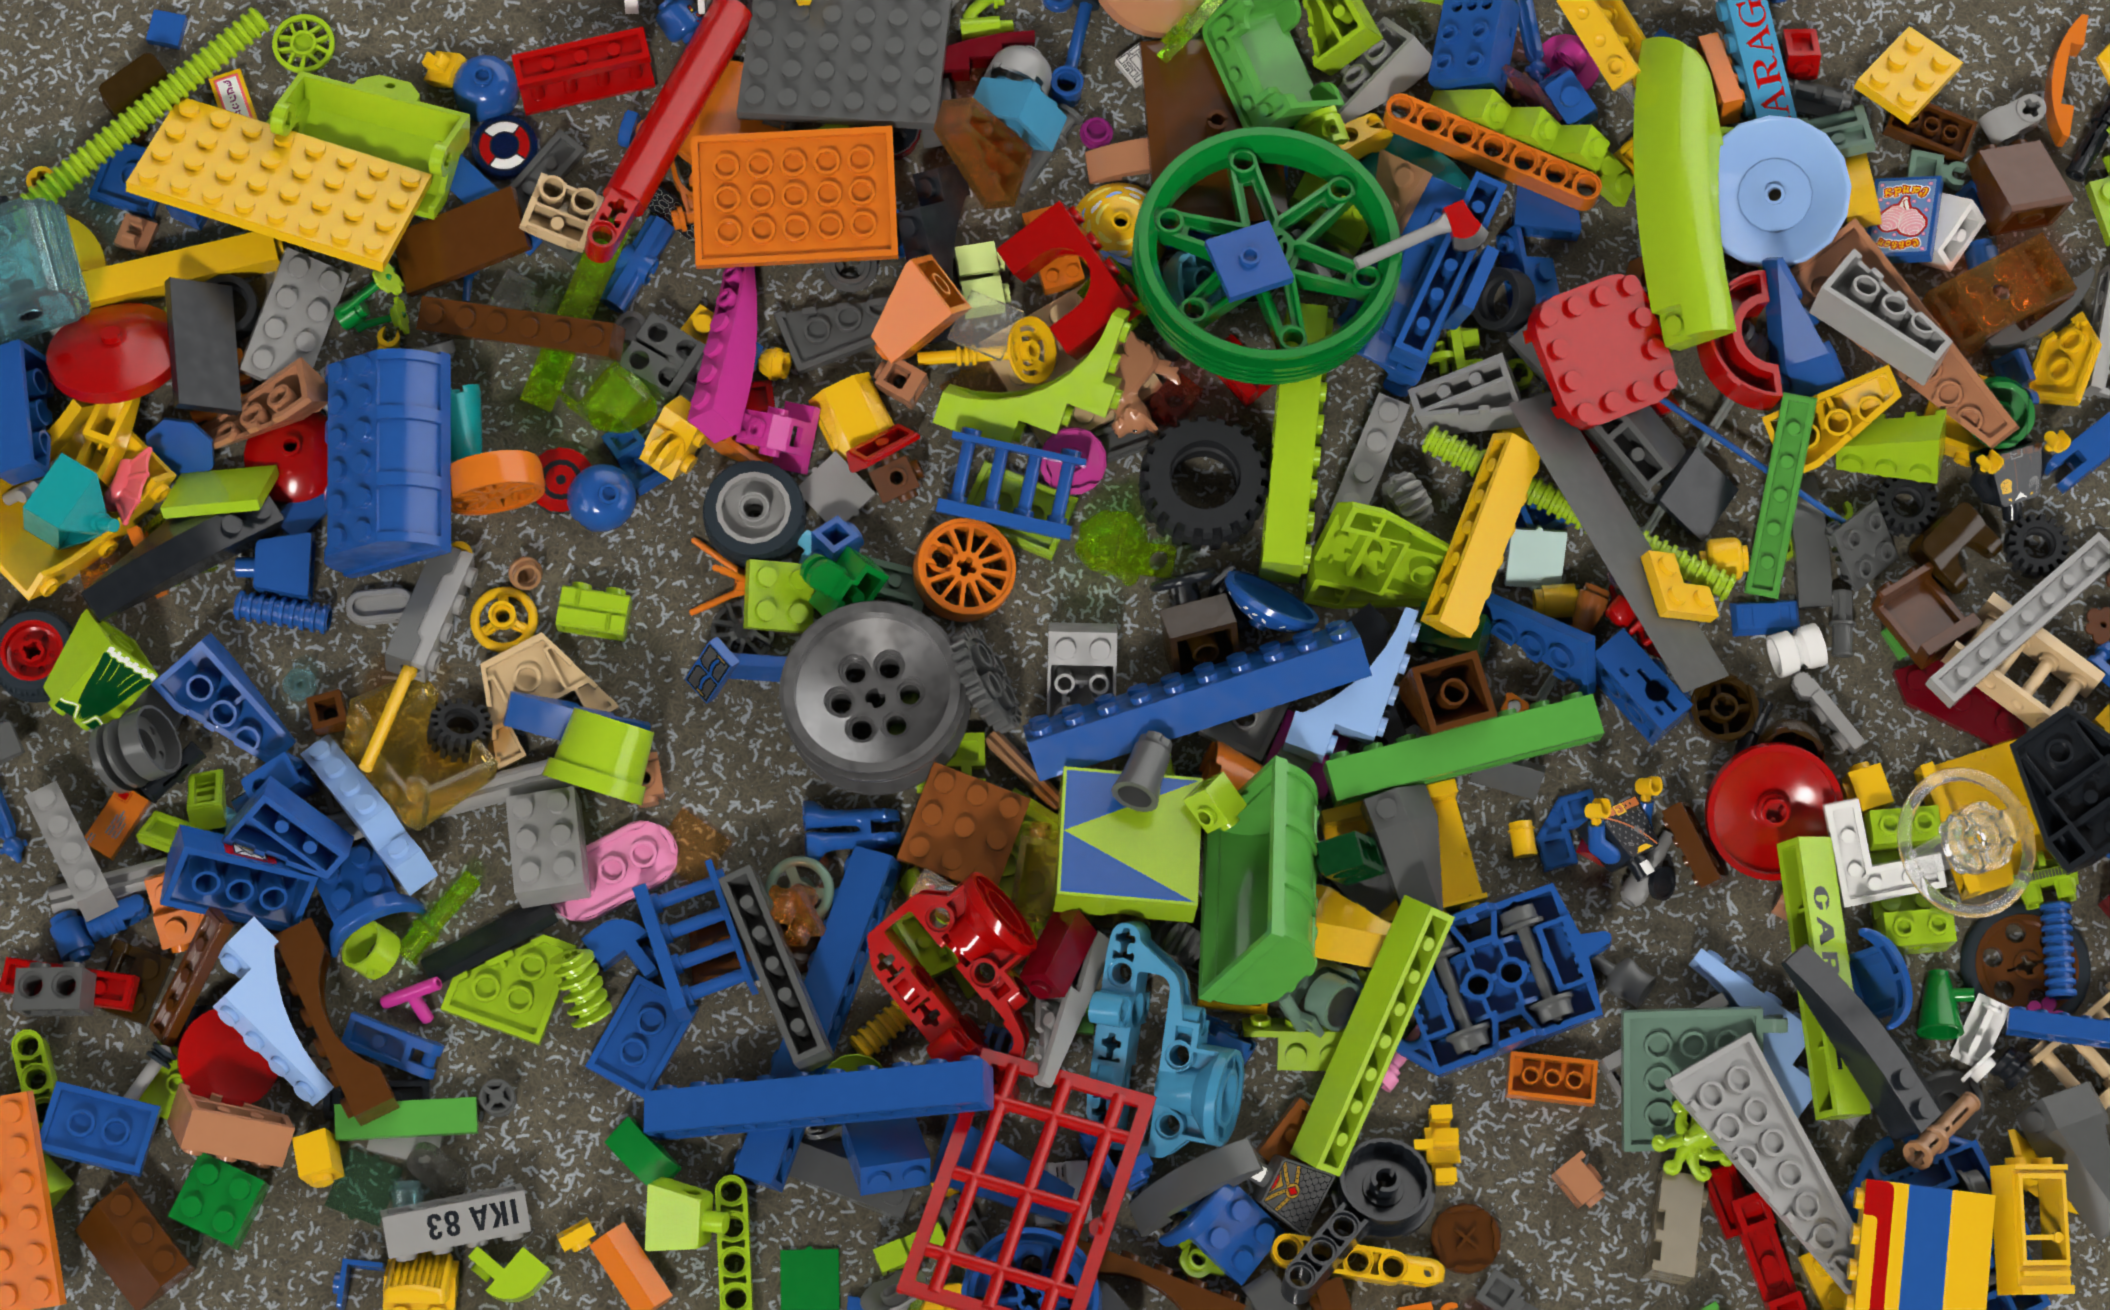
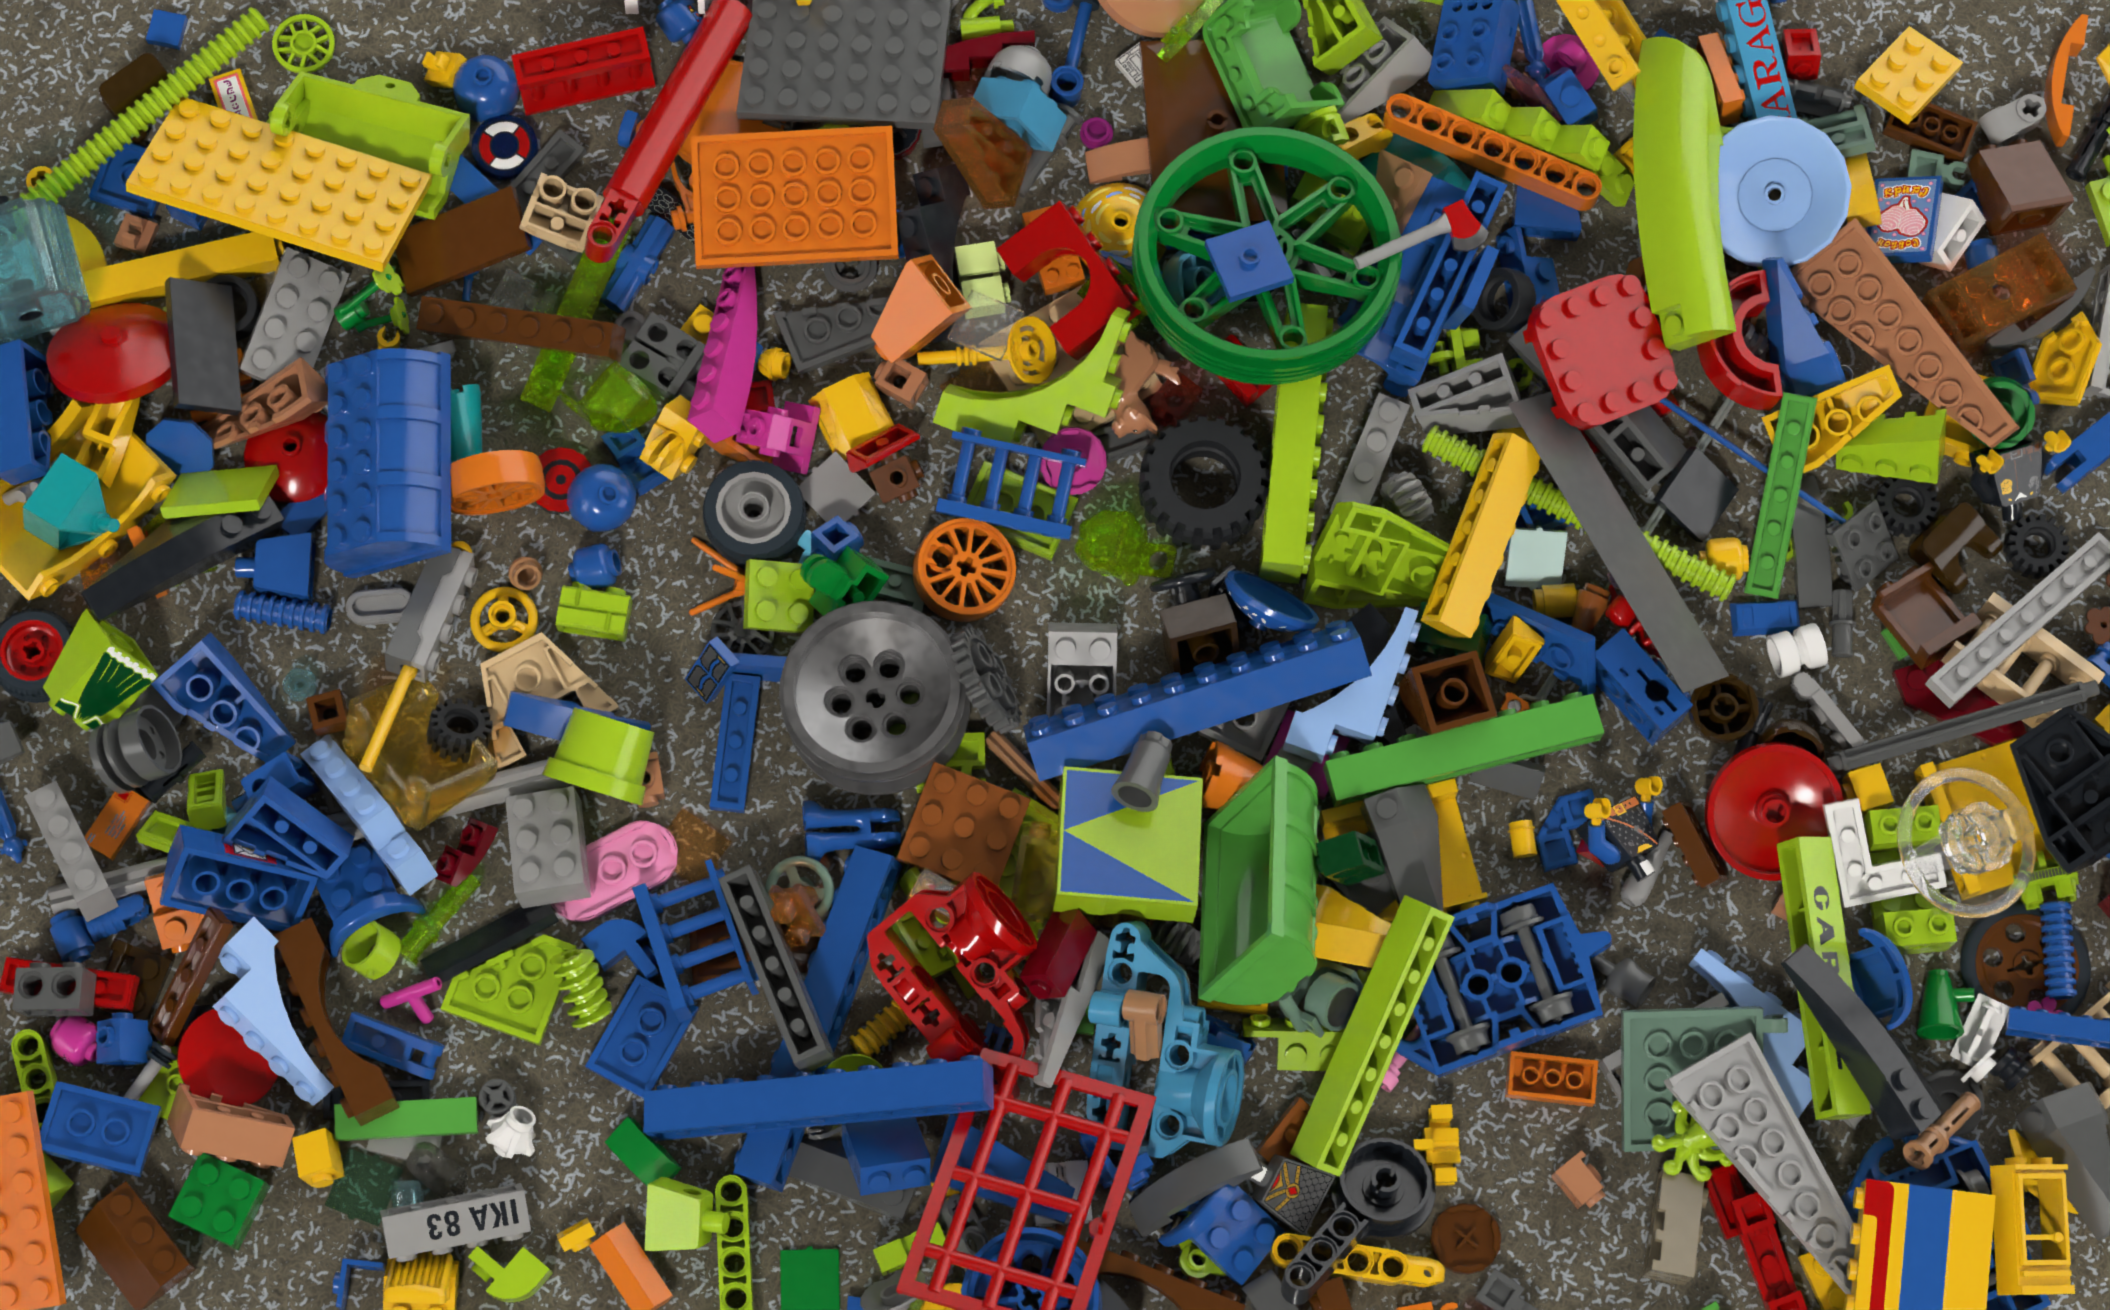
coral arm [103,447,153,526] -> none
lime brick [1183,771,1247,834] -> none
yellow plate [1640,550,1719,623] -> none
black piece [1648,866,1676,901] -> none
light grey wedge [1809,248,1953,386] -> none
none -> dark pink head [49,1016,97,1067]
none -> blue brick [96,1012,152,1067]
none -> dark red slope [435,817,498,887]
none -> white rock [486,1106,536,1159]
none -> blue head [568,543,622,590]
none -> blue plate [710,674,761,813]
none -> medium nougat piece [1122,989,1167,1061]
none -> yellow slope [1484,616,1545,684]
none -> dark grey piece [1826,680,2100,772]

